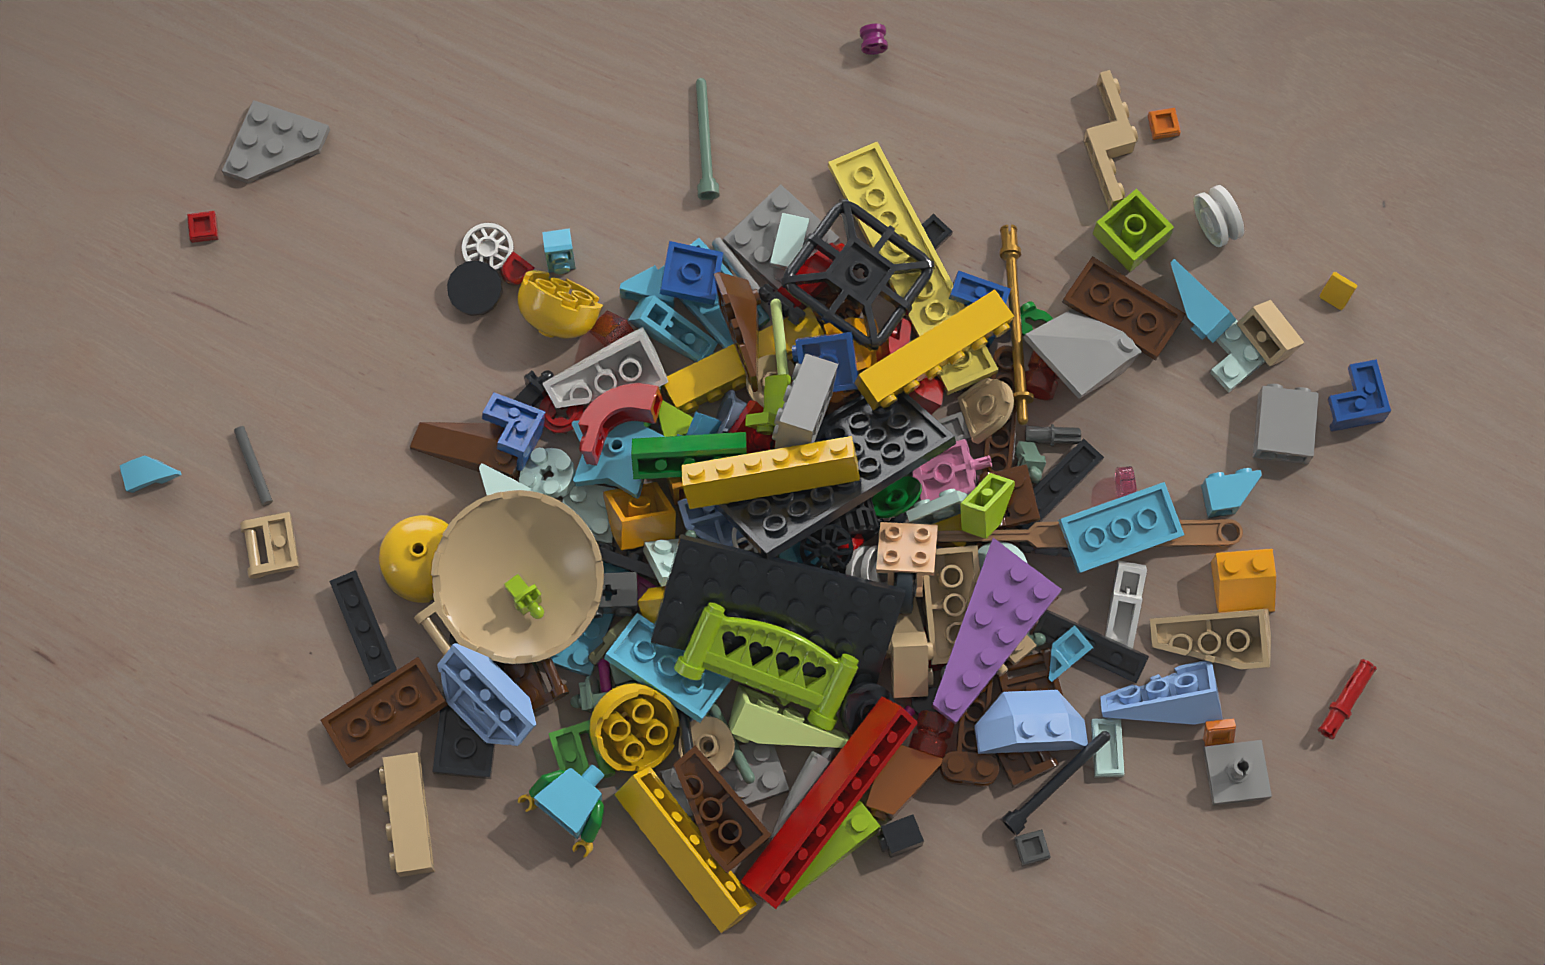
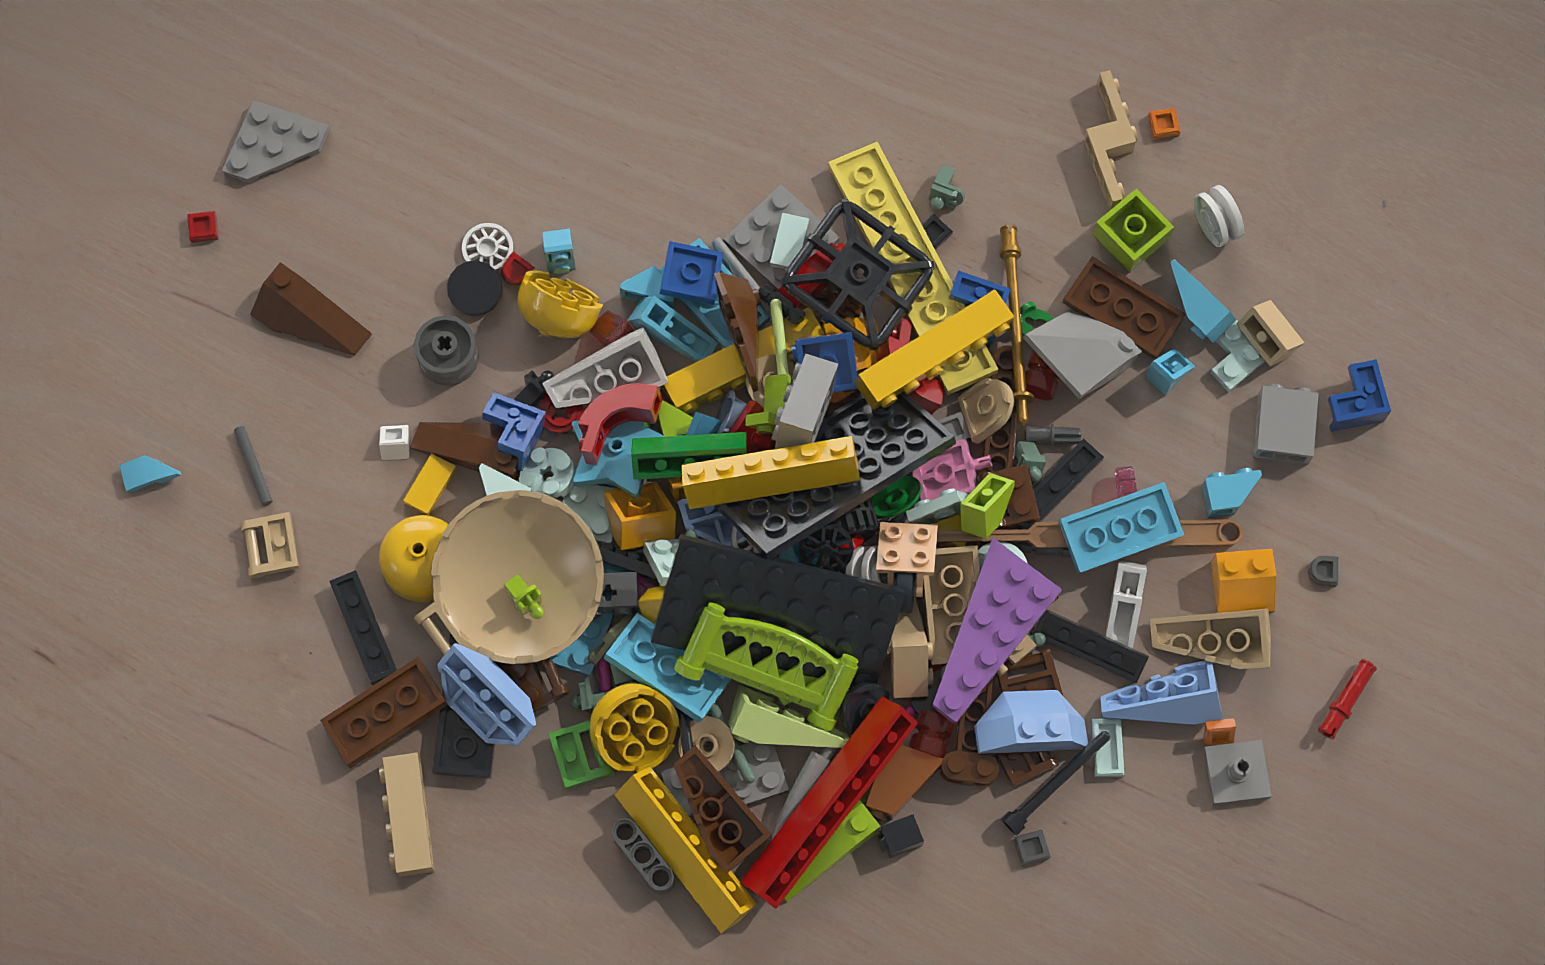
medium azure torso [518,764,604,858] -> none
sand green piece [696,78,720,200] -> none
magenta wheel [860,23,888,55] -> none
medium azure slope [1049,625,1093,682] -> none
yellow slope [1319,272,1357,310] -> none
none -> reddish brown wedge [250,262,372,356]
none -> white slope [379,425,410,460]
none -> yellow tile [403,453,457,516]
none -> dark grey wheel [414,315,479,386]
none -> dark grey beam [612,818,674,895]
none -> sand green piece [928,164,965,211]
none -> medium azure slope [1145,348,1195,396]
none -> dark grey tile [1308,556,1338,586]

